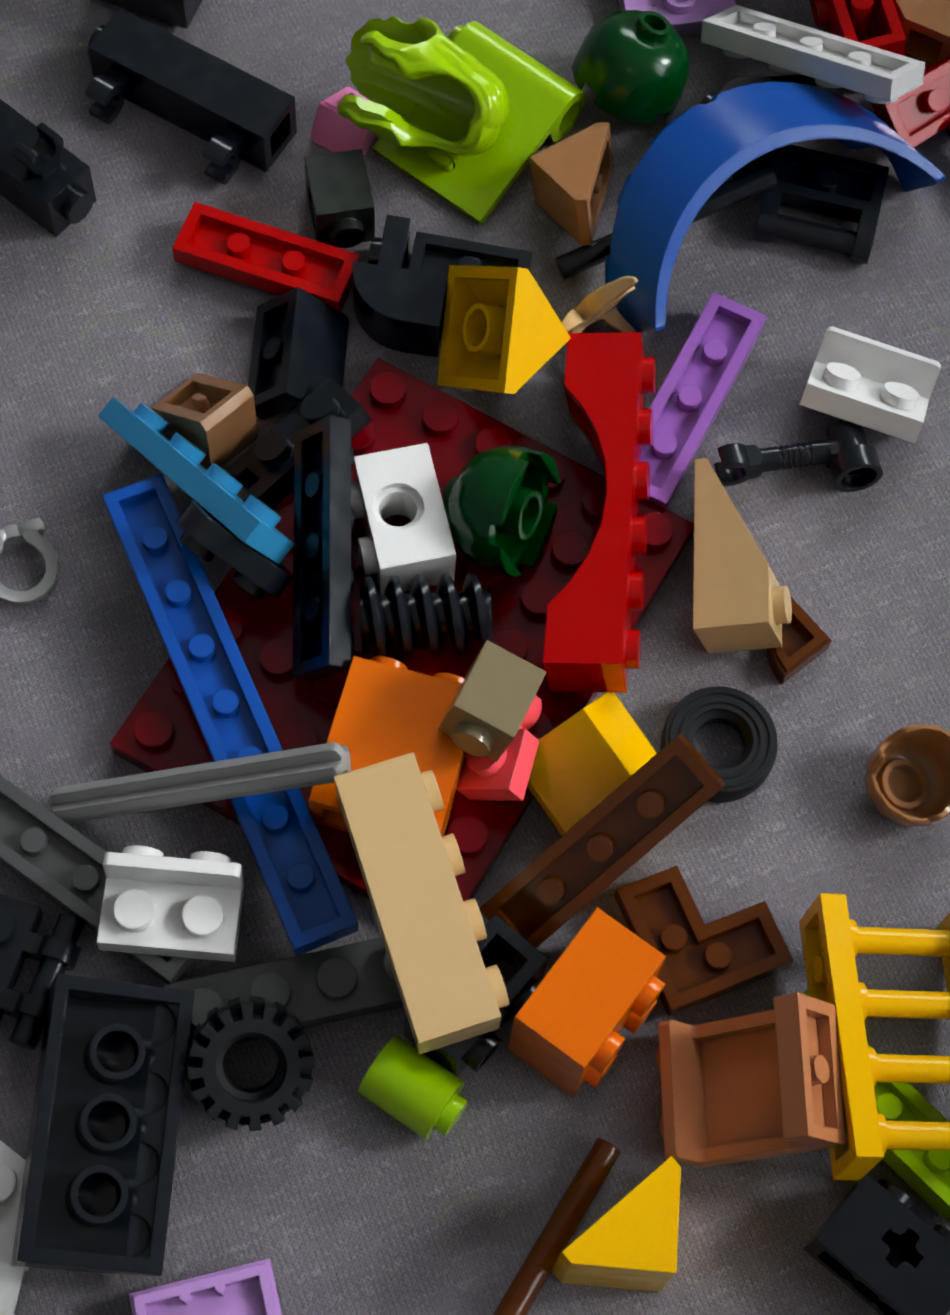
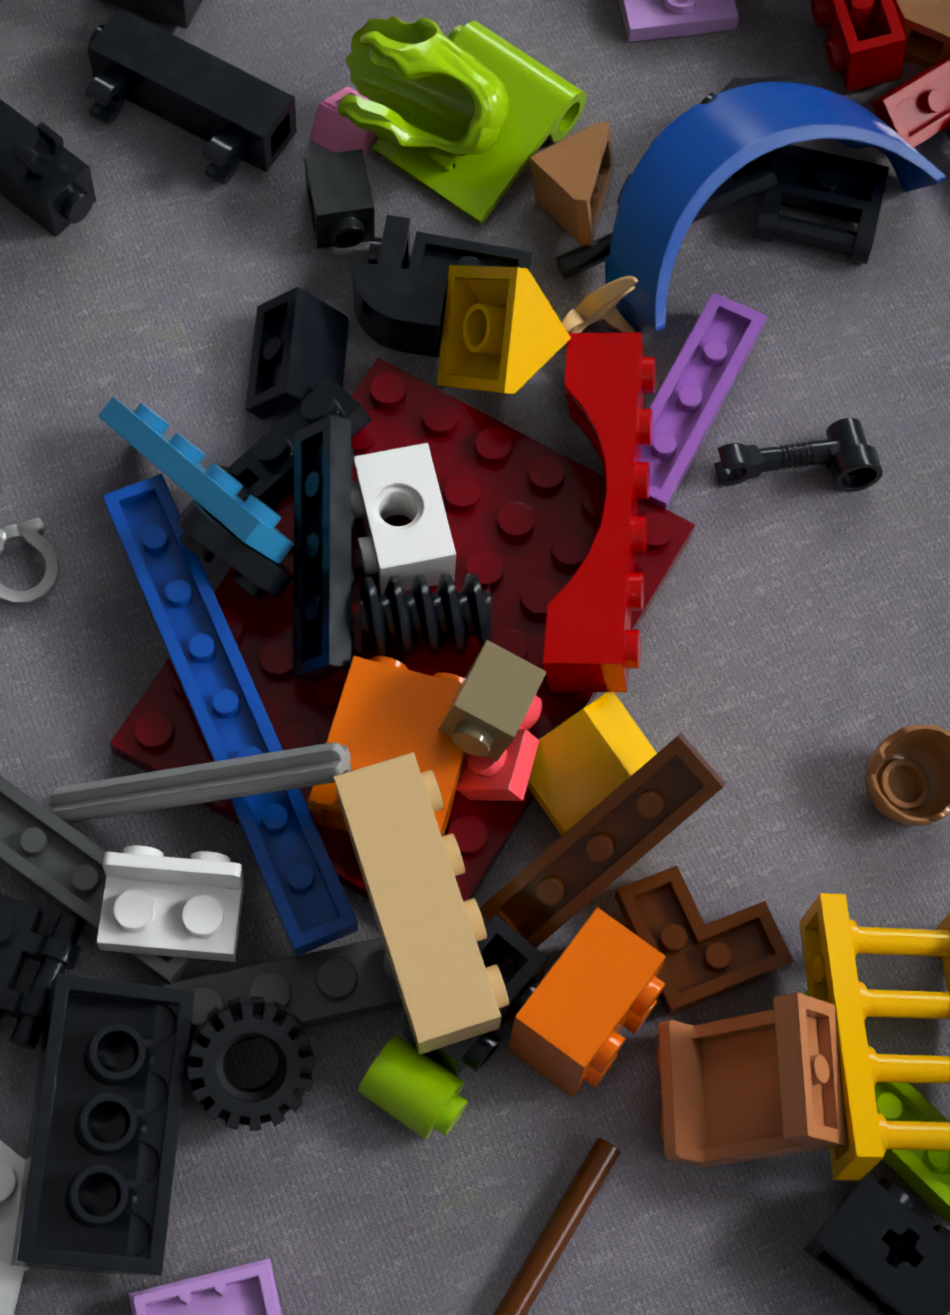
medium nougat slope [151,373,258,469] -> none
red plate [172,202,360,312] -> none
dark green cylinder [443,445,559,577] -> none
yellow slope [552,1156,681,1292] -> none
dark green cylinder [572,10,690,124] -> none
black tyre [661,686,778,803] -> none
tan slope [693,458,792,654] -> none
white plate [701,5,925,104] -> none
reddish brown tile [766,596,832,684] -> none
white bracket [799,326,941,444] -> none

